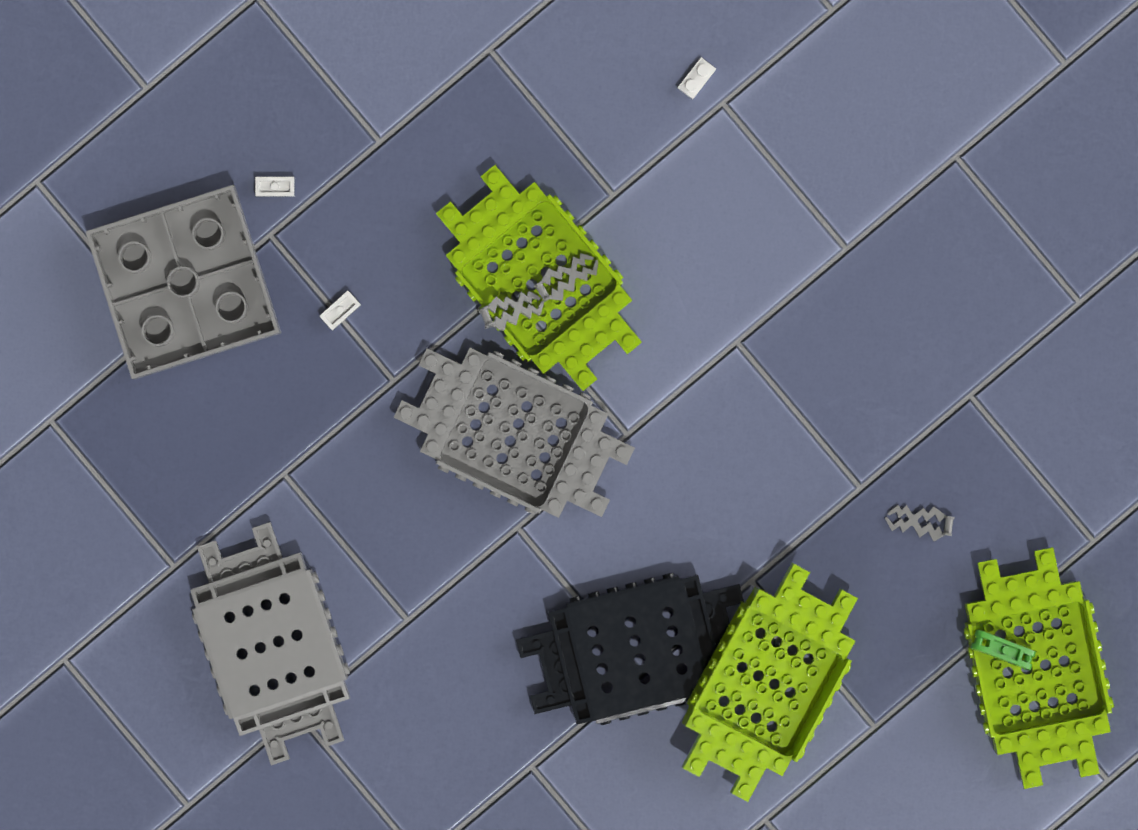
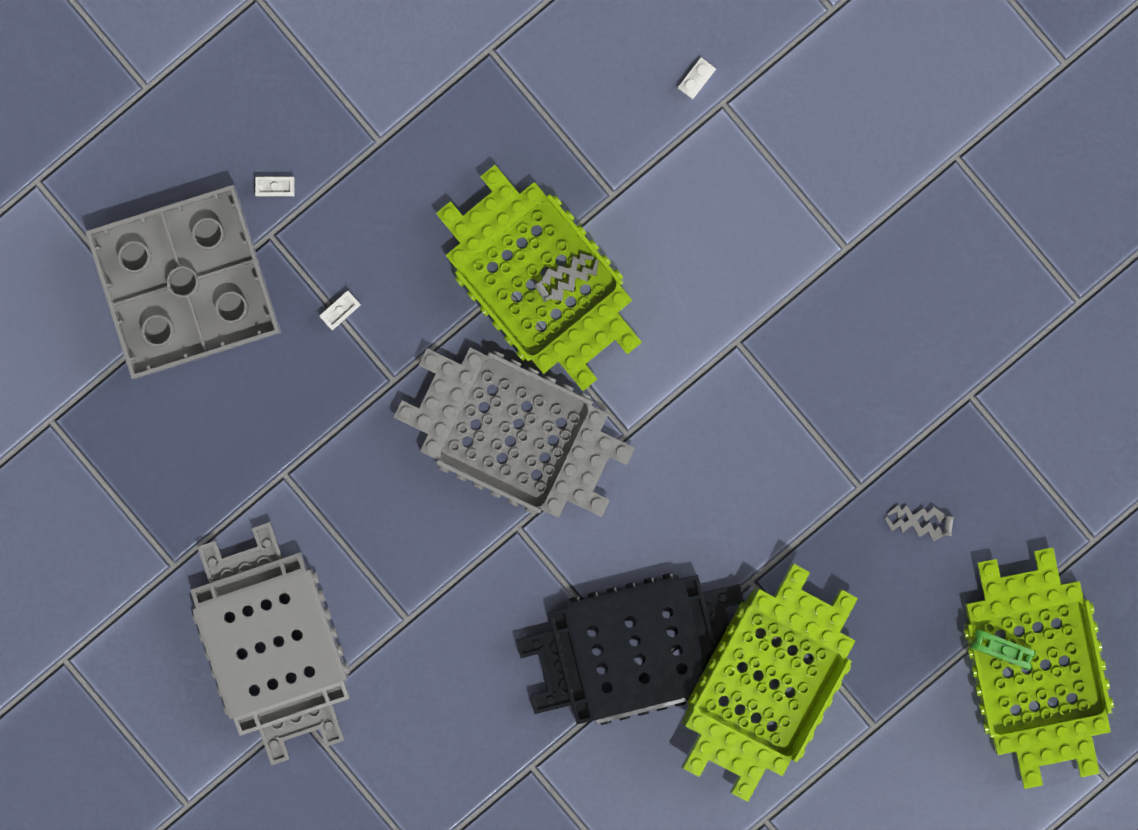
light grey piece [479,291,544,331] -> none

